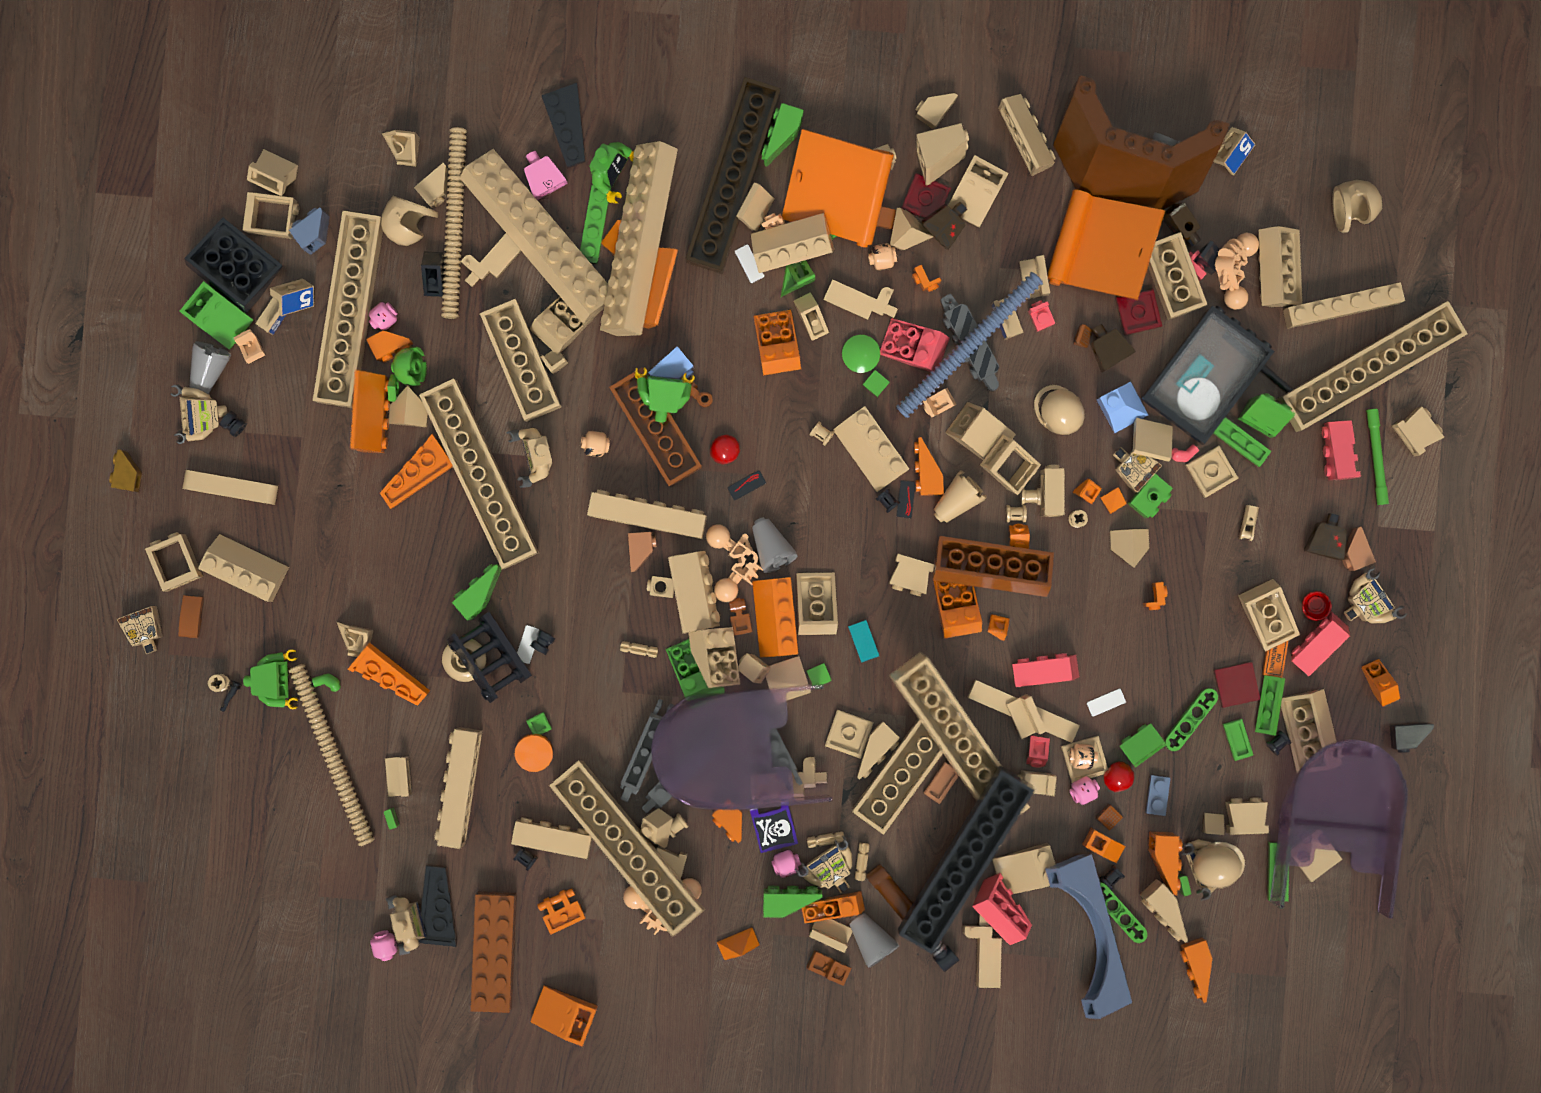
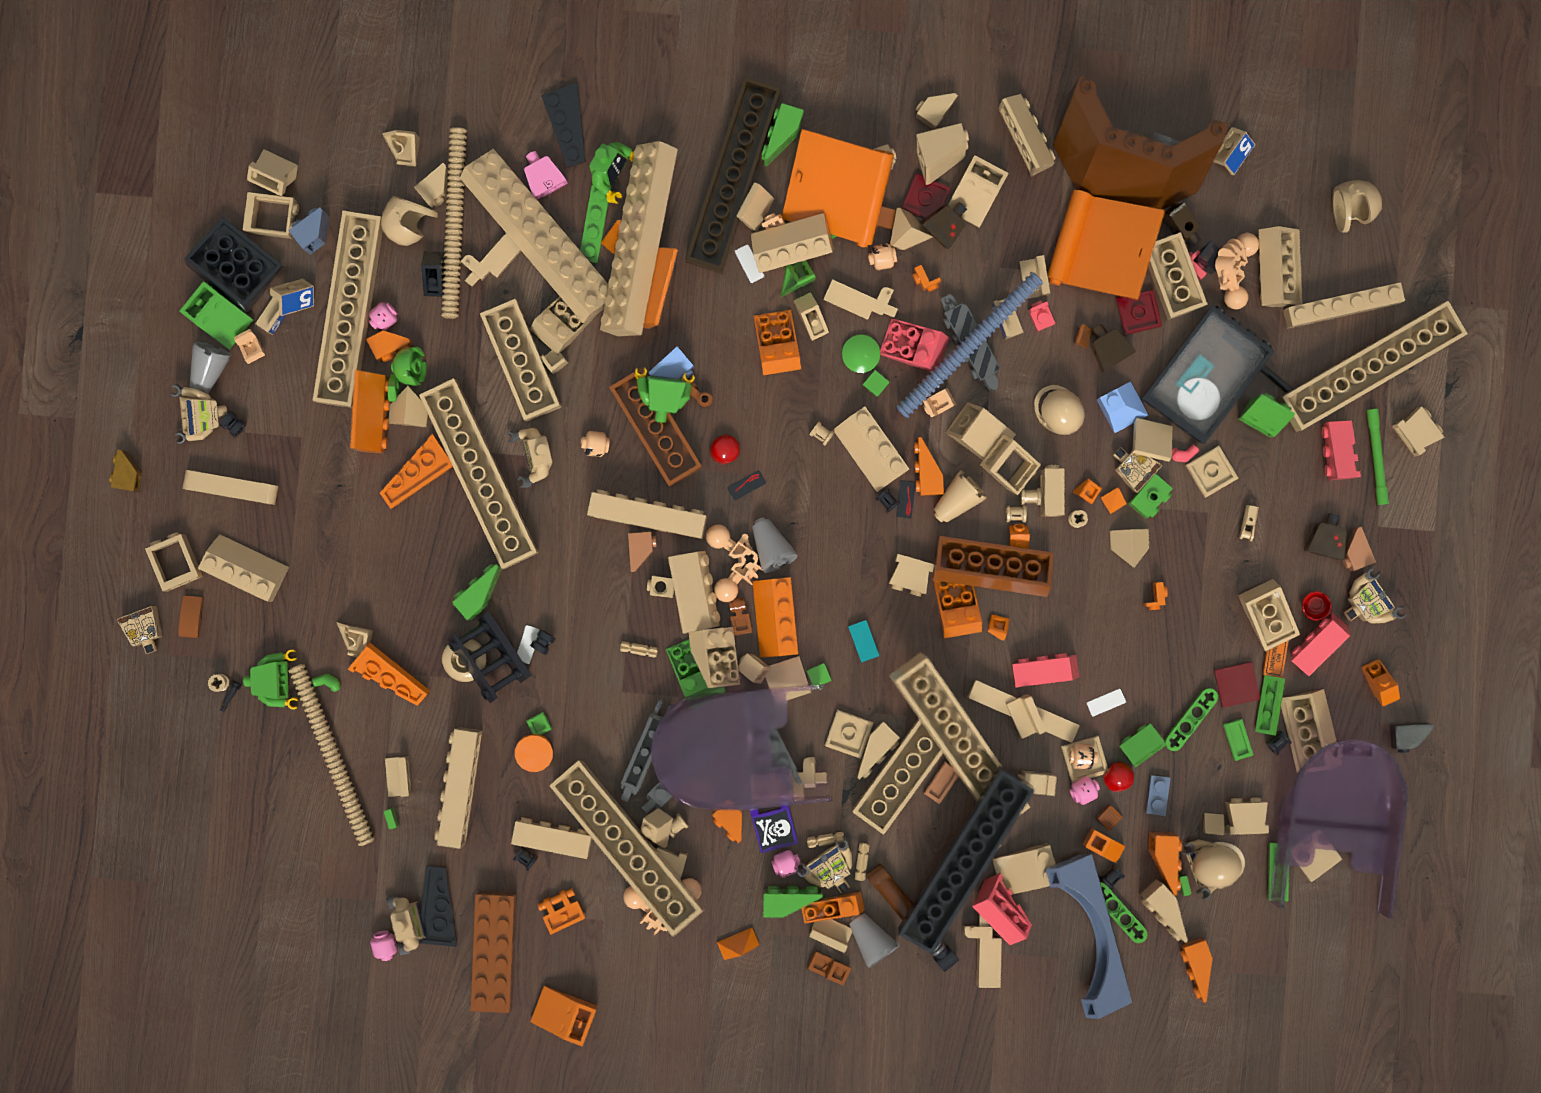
tan slope [796,573,838,635] -> none
coral bracket [1026,736,1050,768] -> none
bright green plate [1213,417,1271,467] -> none

